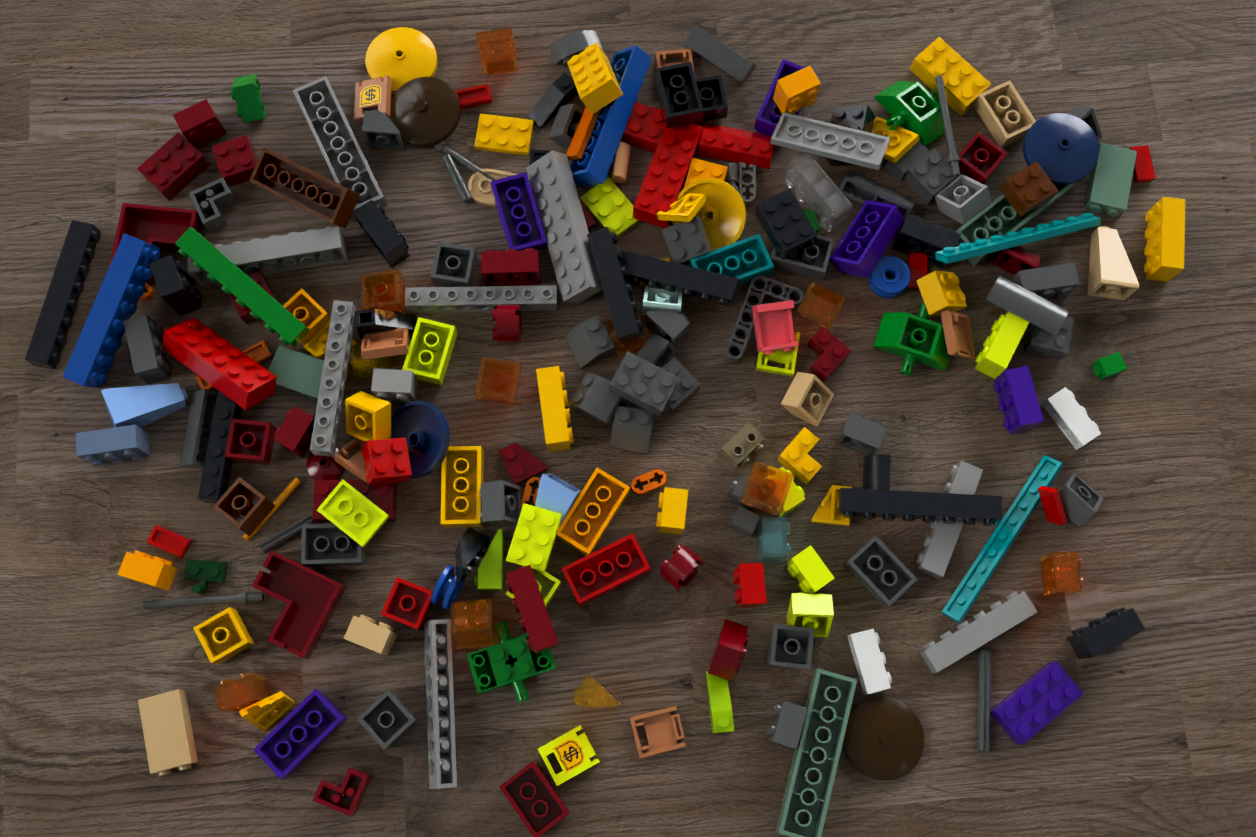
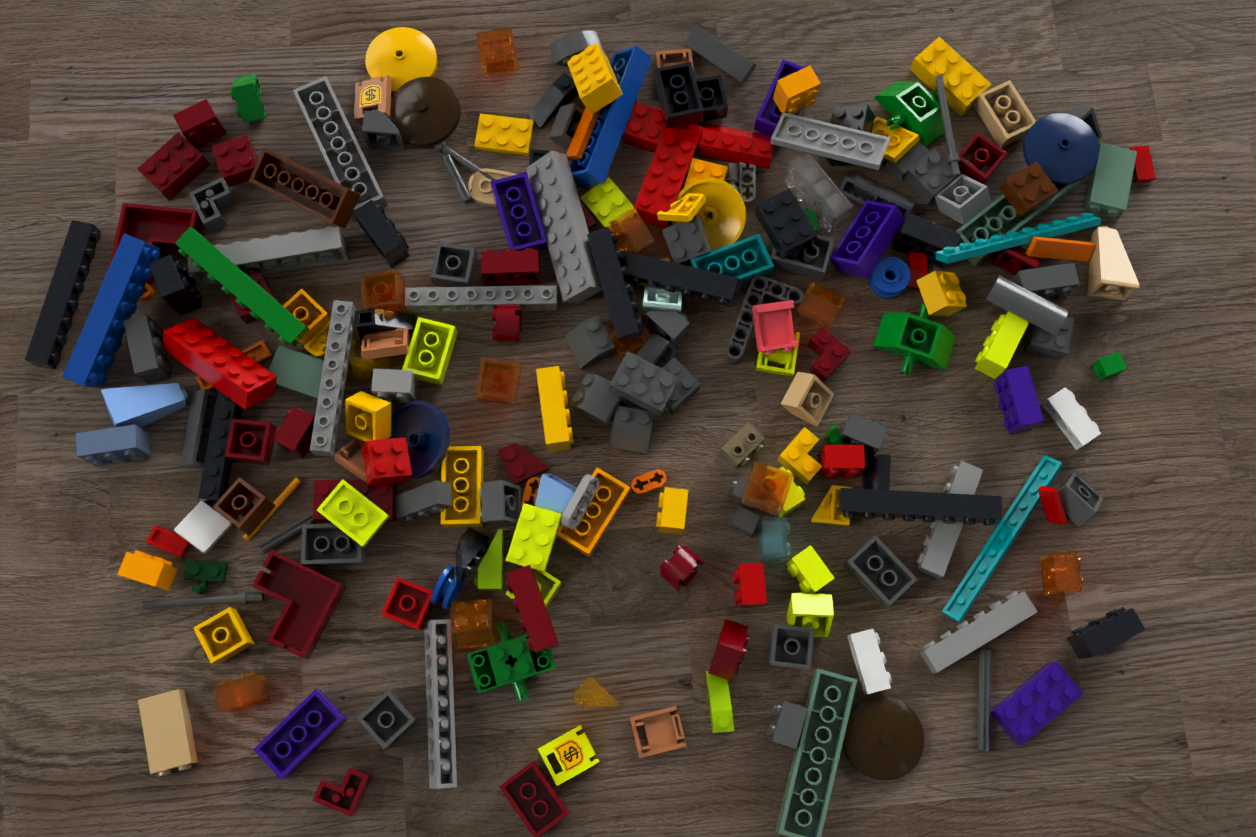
yellow wing [239,691,295,732] -> none
dark red dish [306,448,345,480] -> none
tan brick [343,614,398,656] -> none
red tile [455,84,492,109] -> none
red slope [561,533,651,607] -> none
light nougat brick [611,142,631,184] -> none
nougat container [941,310,975,360] -> none
yellow brick [1144,197,1185,282] -> none
none -> white tile [174,500,232,554]
none -> dark grey brick [394,480,452,523]
none -> light grey beam [561,474,600,529]
none -> clear orange brick [608,208,655,253]
none -> red brick [819,445,865,479]
none -> green tile [824,424,843,445]
none -> orange tile [1026,237,1096,262]

